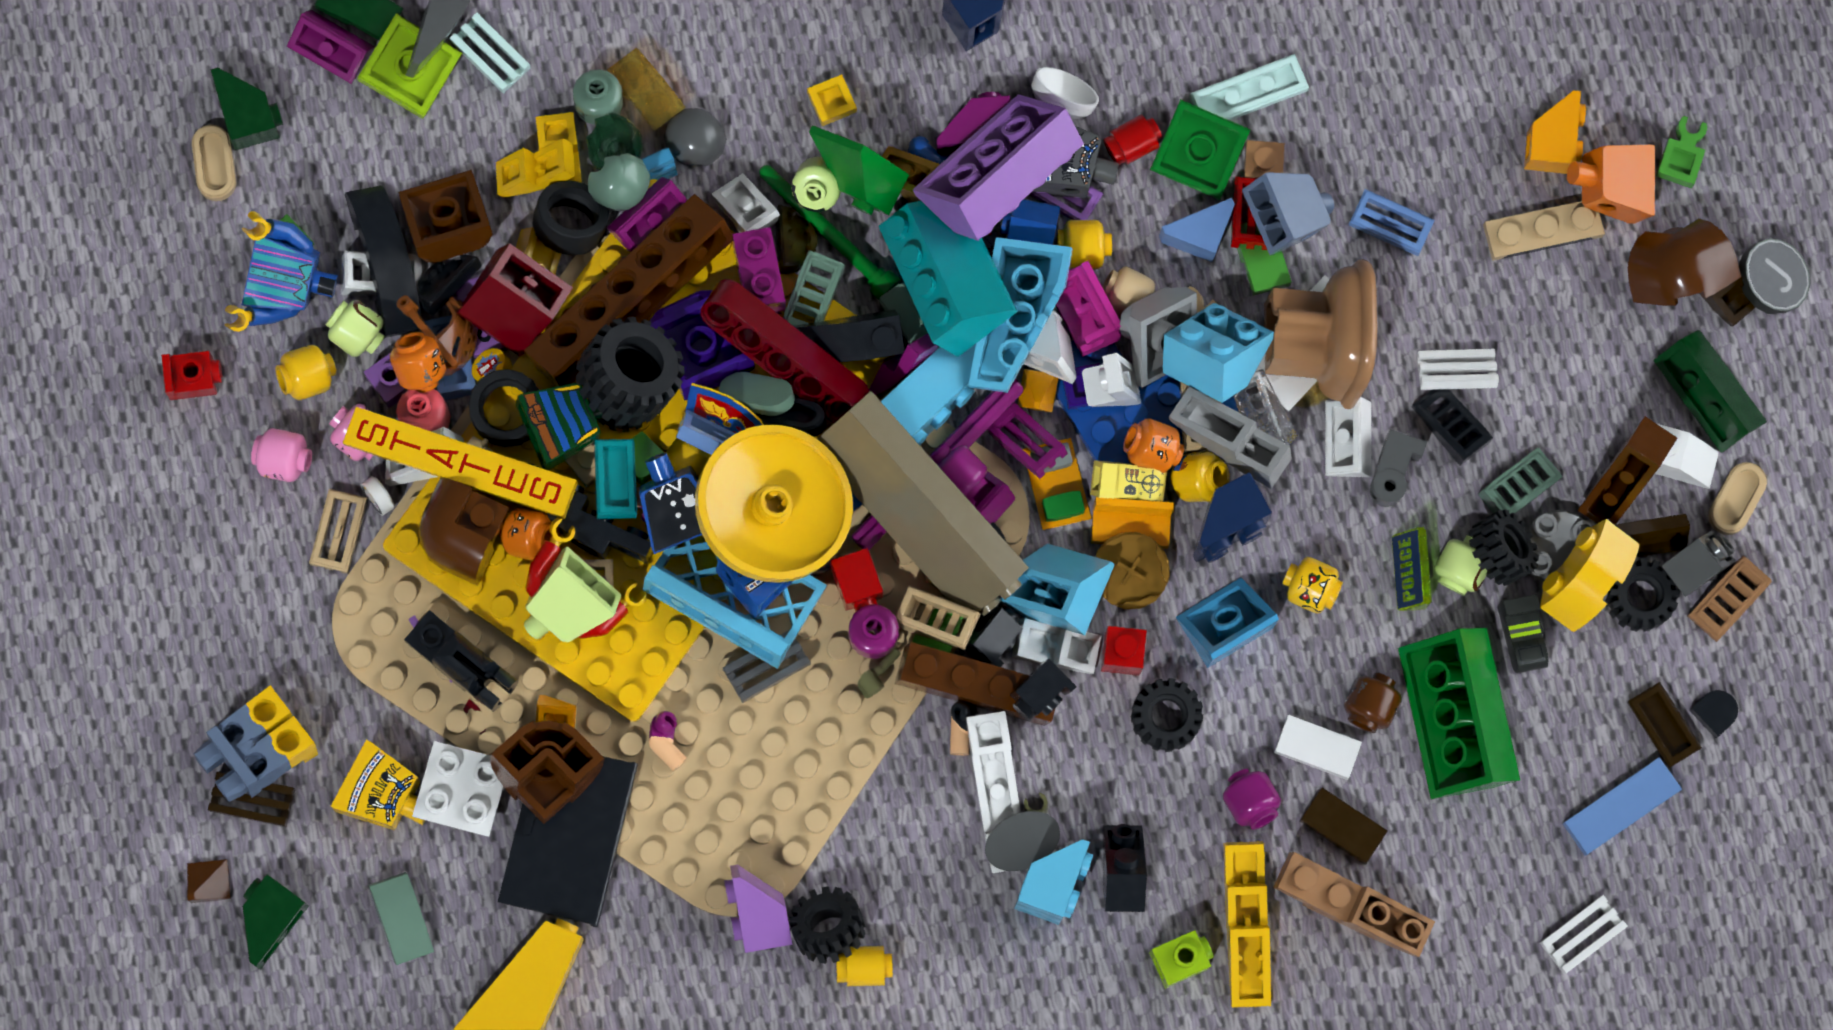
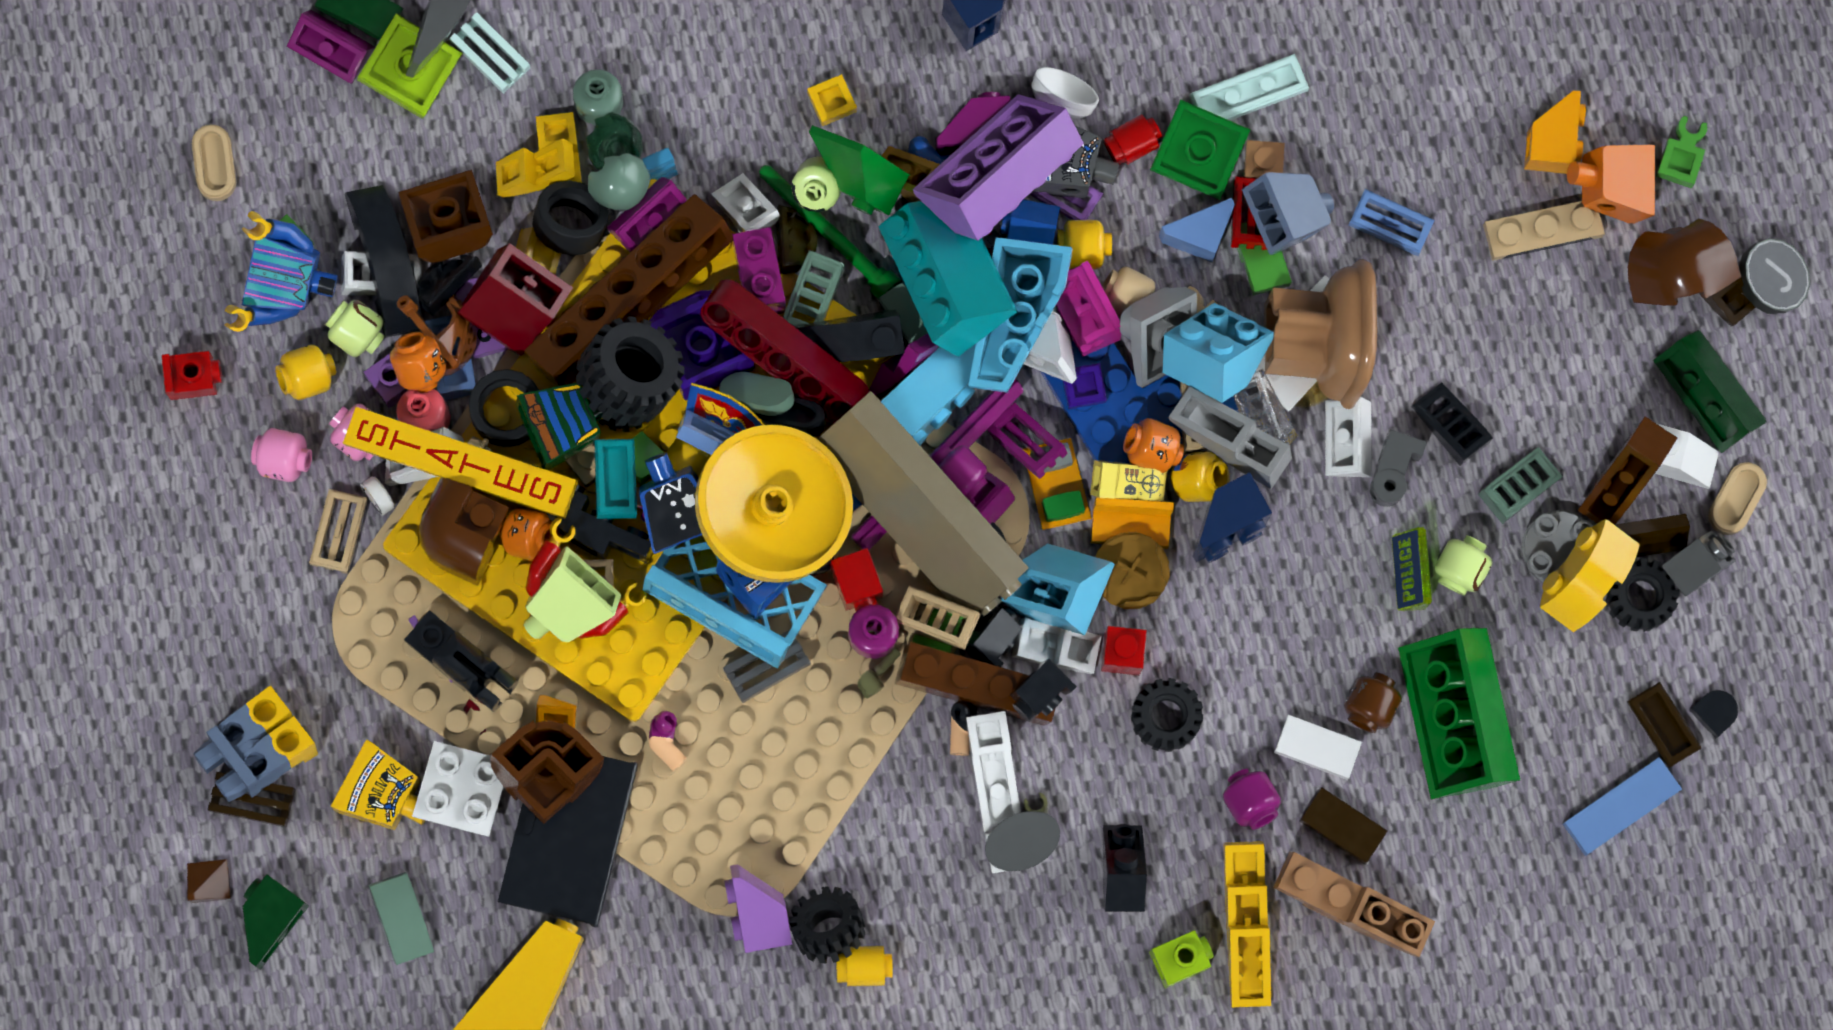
dark green slope [210,67,283,151] -> none
tile [472,348,512,382] -> none
clear yellow slope [606,47,686,131] -> none
dark grey hair [664,108,727,166] -> none
medium azure slope [1014,839,1094,925] -> none
light orange slope [1017,369,1058,412] -> none
white slope [1082,353,1141,407] -> none
dark azure slope [1176,578,1279,668] -> none
yellow head [1282,557,1343,614] -> none
white tile [1417,349,1499,390] -> none
black tyre [1469,509,1539,586] -> none
pearl dark grey leg [1497,594,1548,673] -> none
white tile [1540,895,1628,974] -> none
medium nougat slope [1688,556,1772,642] -> none

